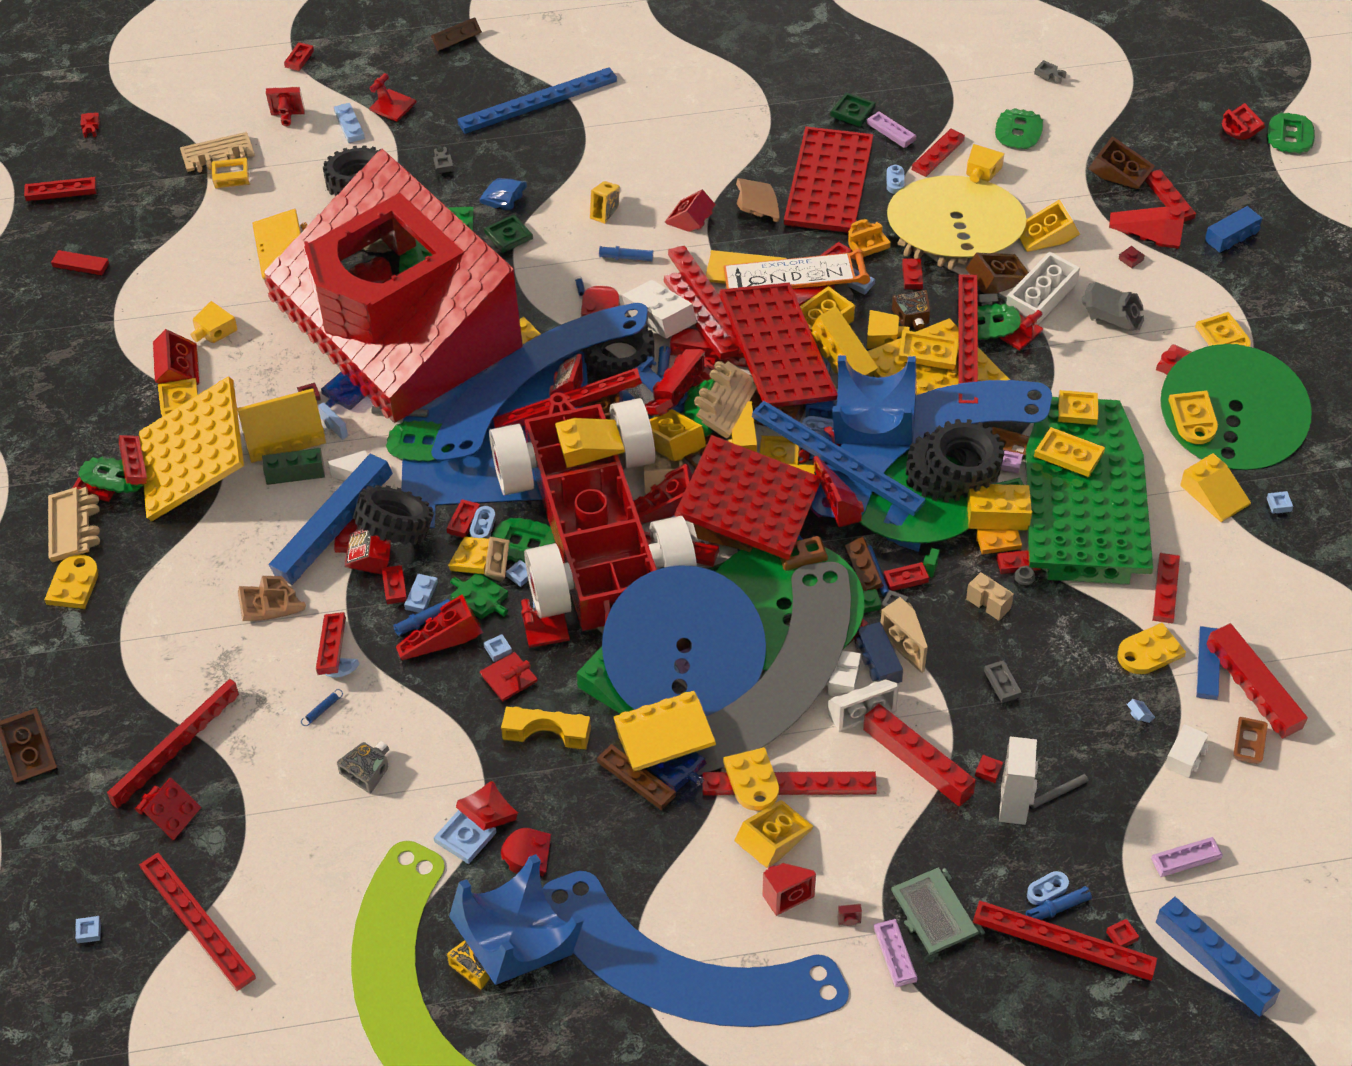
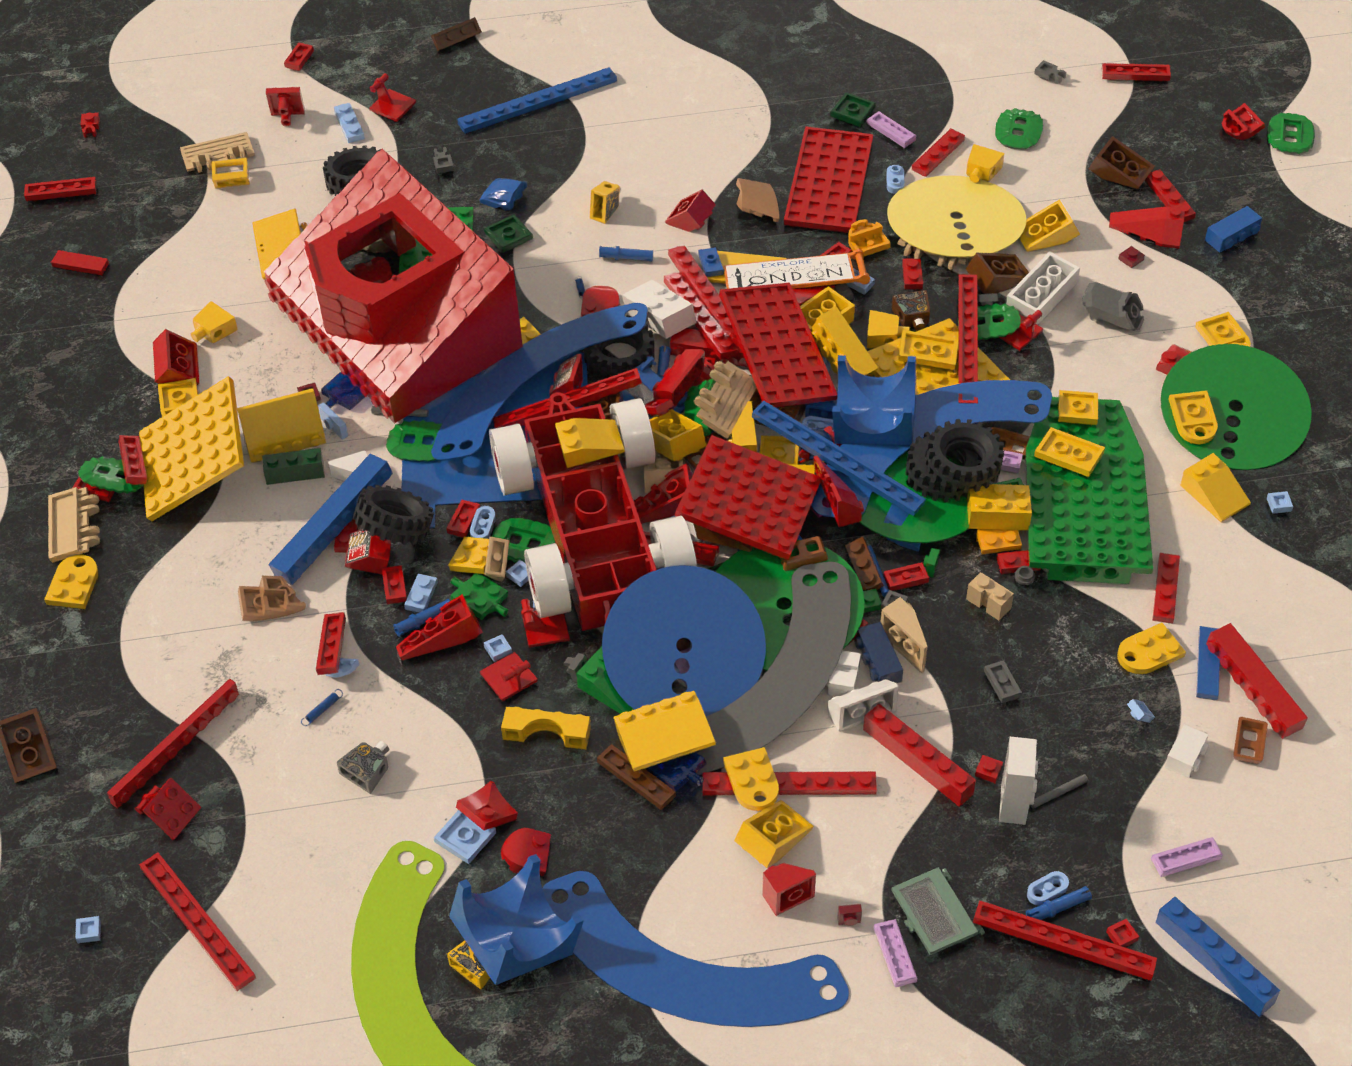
none -> dark grey tile [563,653,587,683]
none -> blue plate [698,247,724,277]
none -> red plate [1101,63,1171,81]

